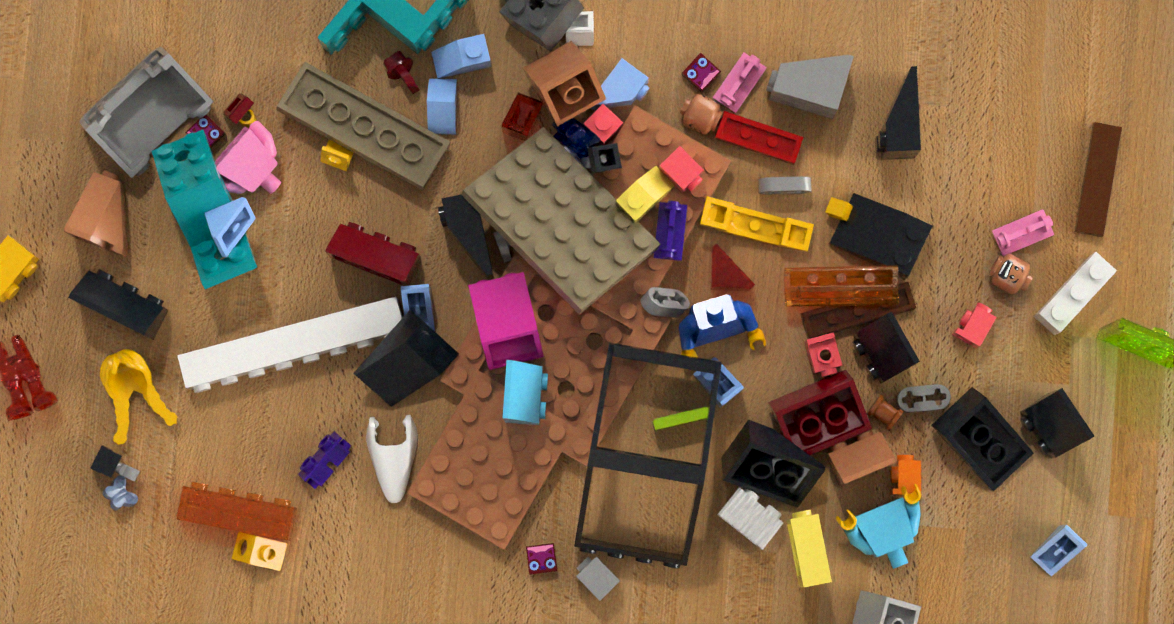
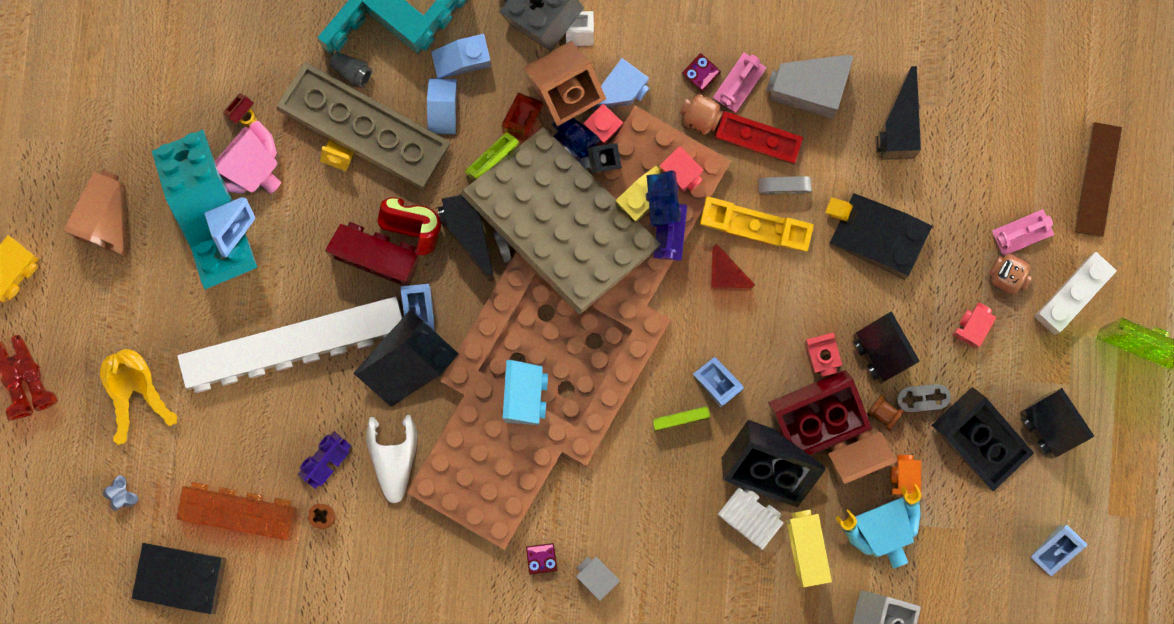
black slope [68,269,168,340] -> none
light grey windscreen [79,47,214,178] -> none
black piece [90,445,140,482] -> none
tile [185,114,226,148] -> none
yellow bracket [232,532,287,571] -> none
dark red piece [383,51,420,94] -> none
dark pink slope [468,272,544,370] -> none
black window [574,342,722,568] -> none
light grey beam [640,287,690,318] -> none
blue torso [679,294,766,370] -> none
clear orange brick [784,266,899,307] -> none
reddish brown tile [801,282,916,339] -> none
none -> black slope [132,543,226,614]
none -> dark orange bush [308,504,336,529]
none -> dark grey cone [329,52,372,88]
none -> red animal [377,197,441,256]
none -> lime slope [464,132,519,181]
none -> clear blue hips [645,170,681,227]

